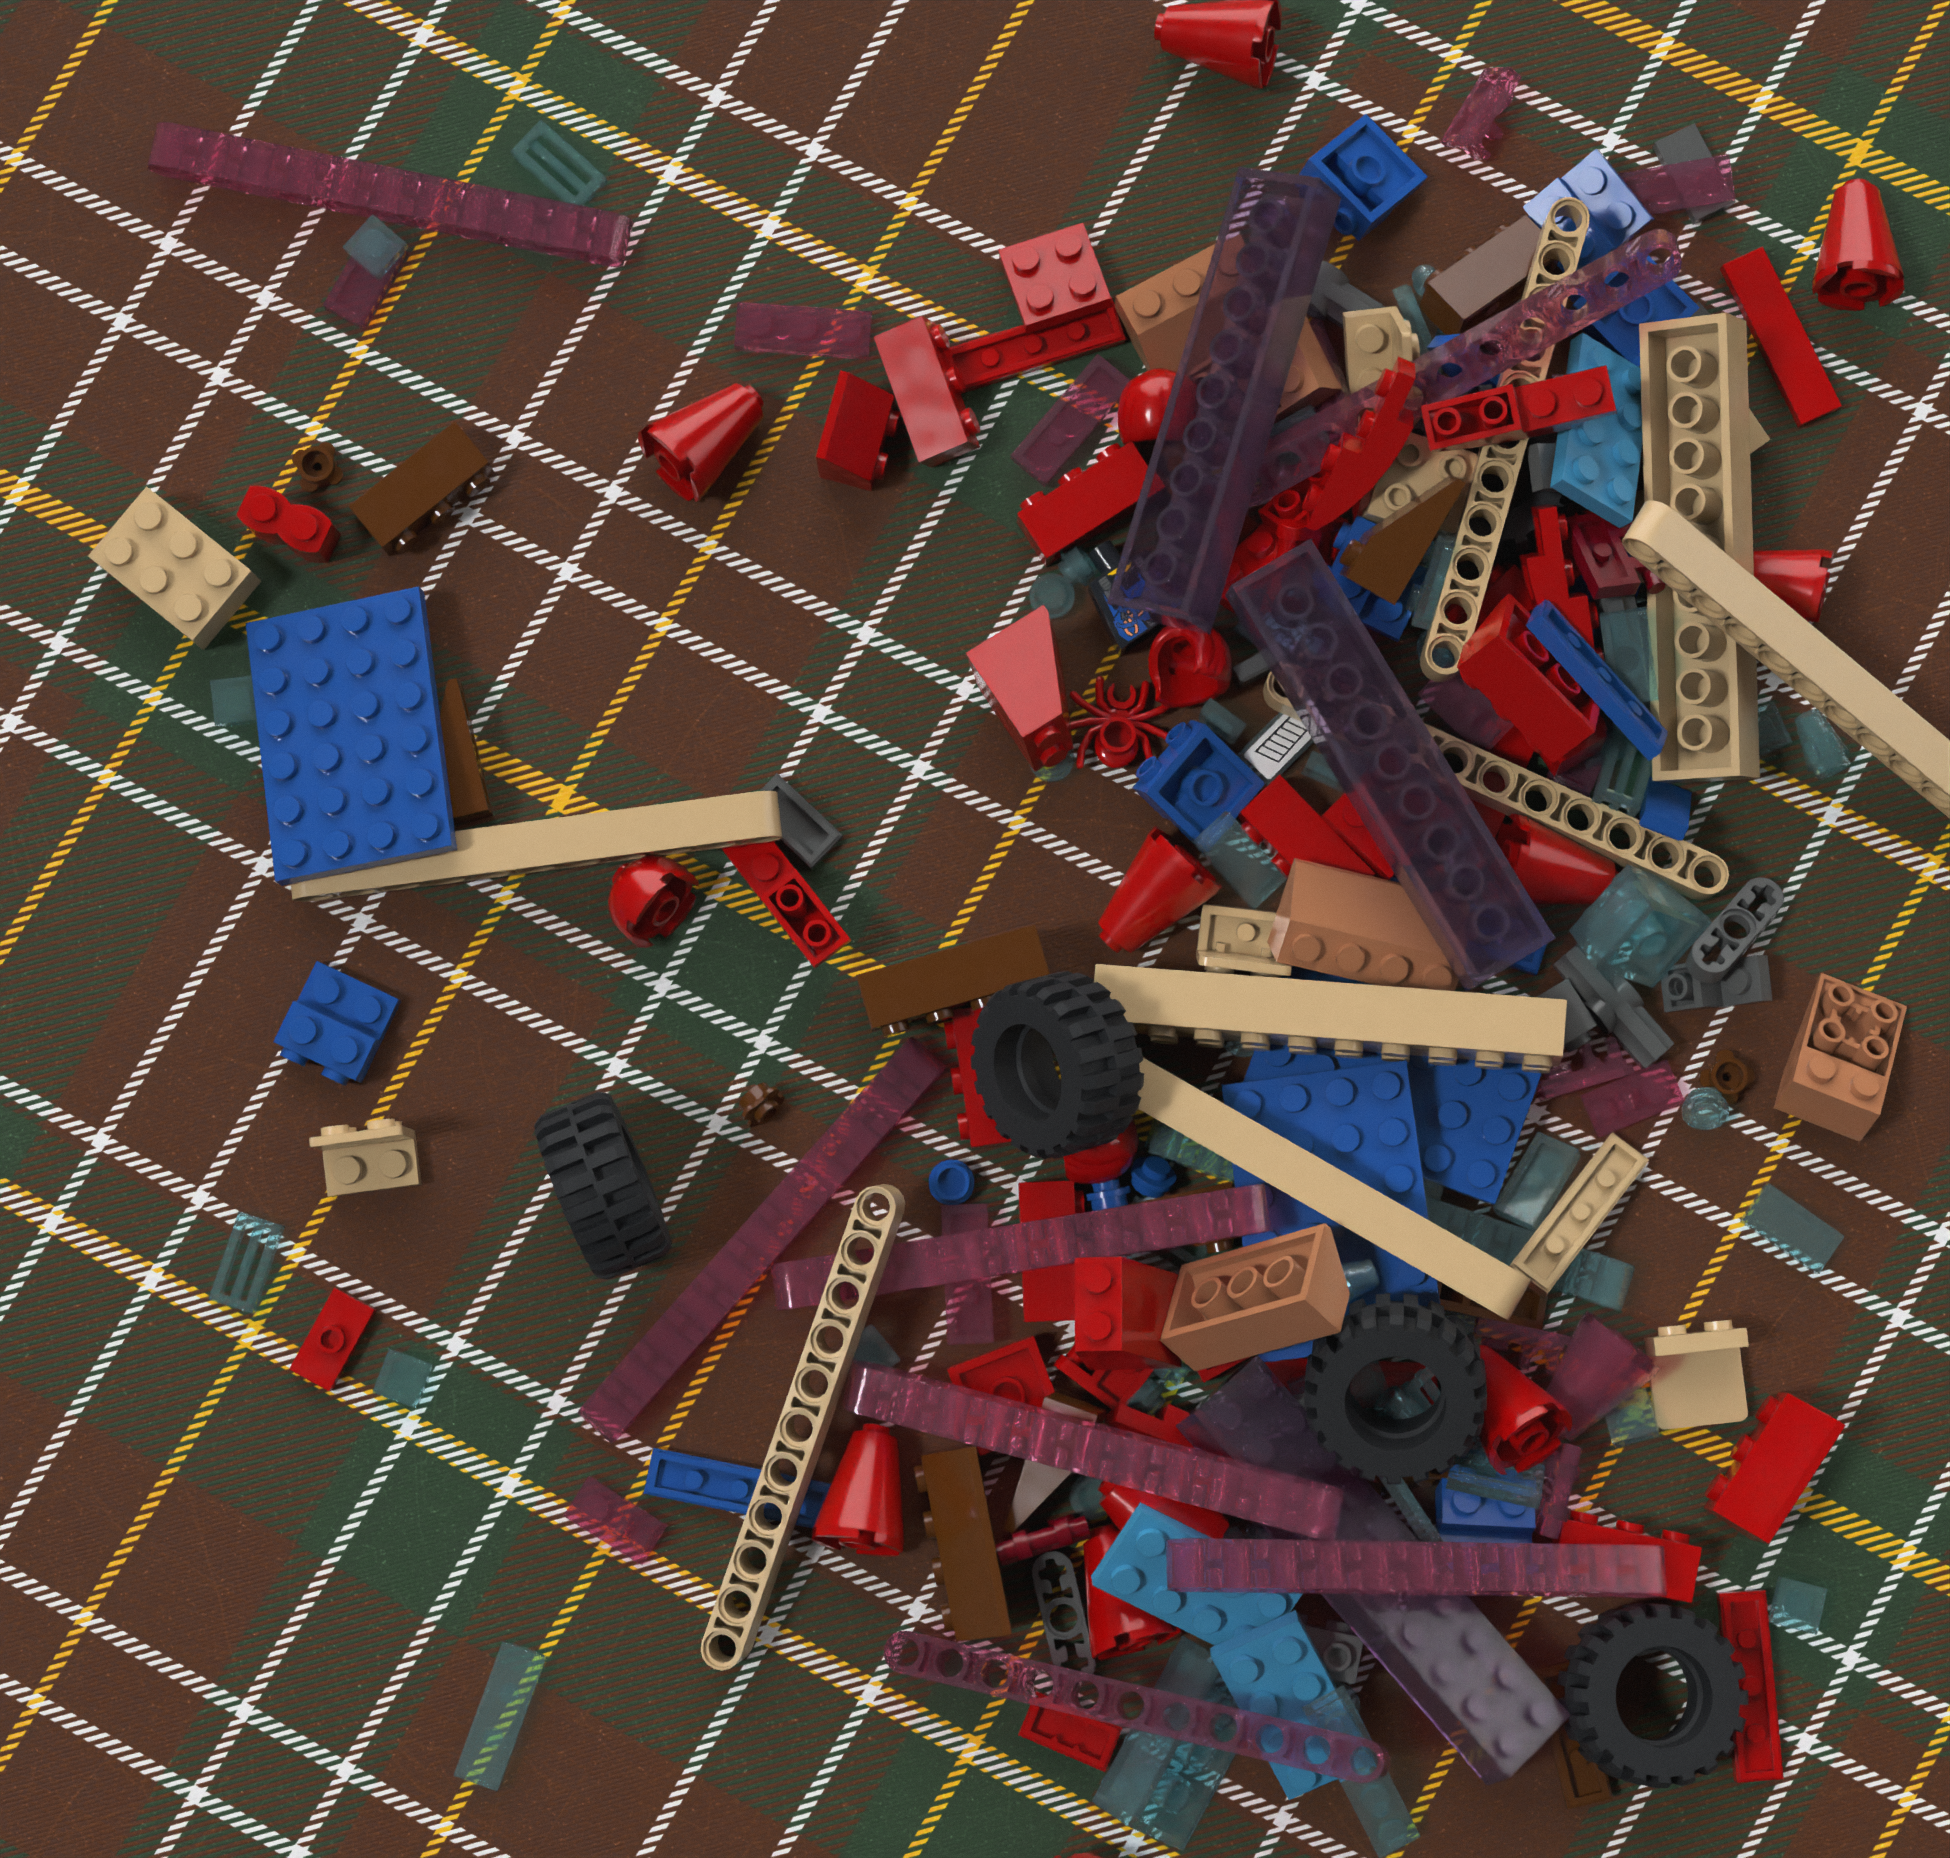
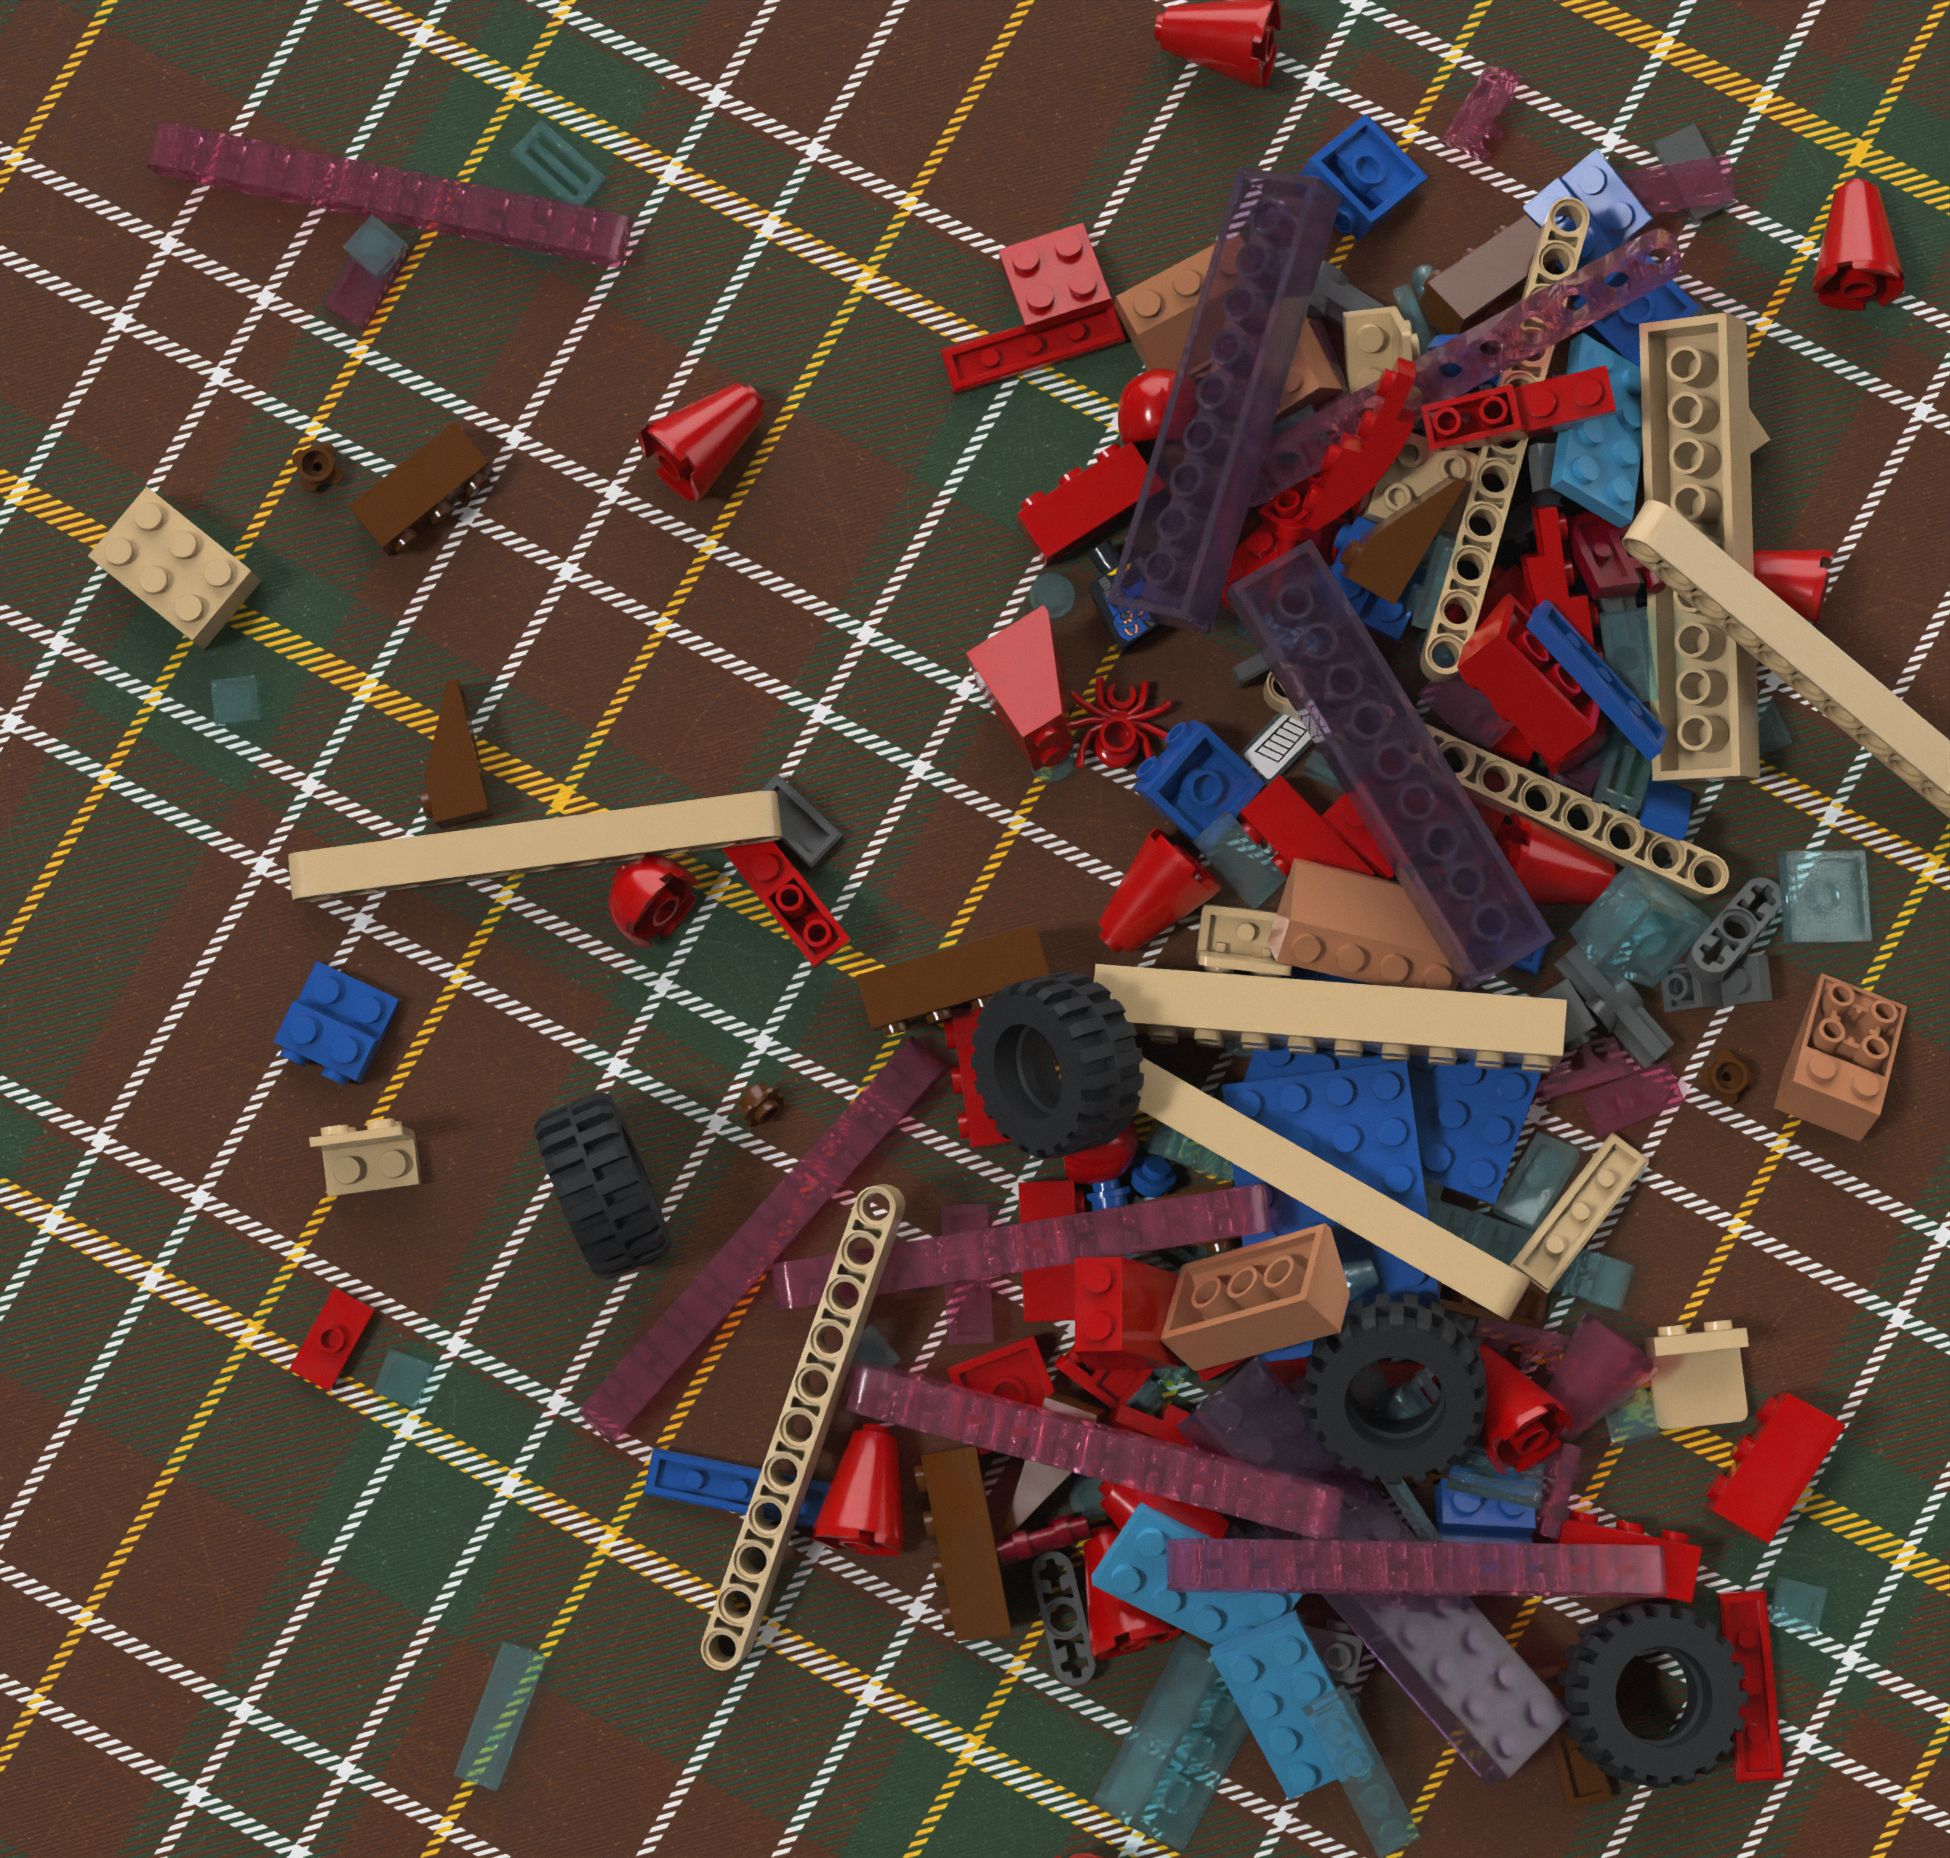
clear light blue tile [209,1211,285,1314] -> none
red brick [236,486,341,563] -> none
blue plate [246,586,457,886] -> none
clear pink plate [563,1476,668,1565] -> none
clear pink plate [734,302,872,360] -> none
red slope [816,370,901,491] -> none
brick [874,316,980,468] -> none
clear pink beam [884,1631,1390,1784] -> none
blue plate [929,1159,975,1206] -> none
clear pink plate [1010,354,1130,487] -> none
red plate [1018,1690,1123,1772] -> none
clear light blue plate [1057,544,1098,587] -> none
red piece [1148,621,1233,708] -> none
clear light blue tile [1198,698,1247,744] -> none
clear light blue plate [1682,1087,1729,1130] -> none
red tile [1720,246,1842,428] -> none
clear light blue tile [1740,1183,1845,1274] -> none
clear light blue cone [1794,708,1851,780] -> none
none -> clear light blue tile [1778,850,1872,944]

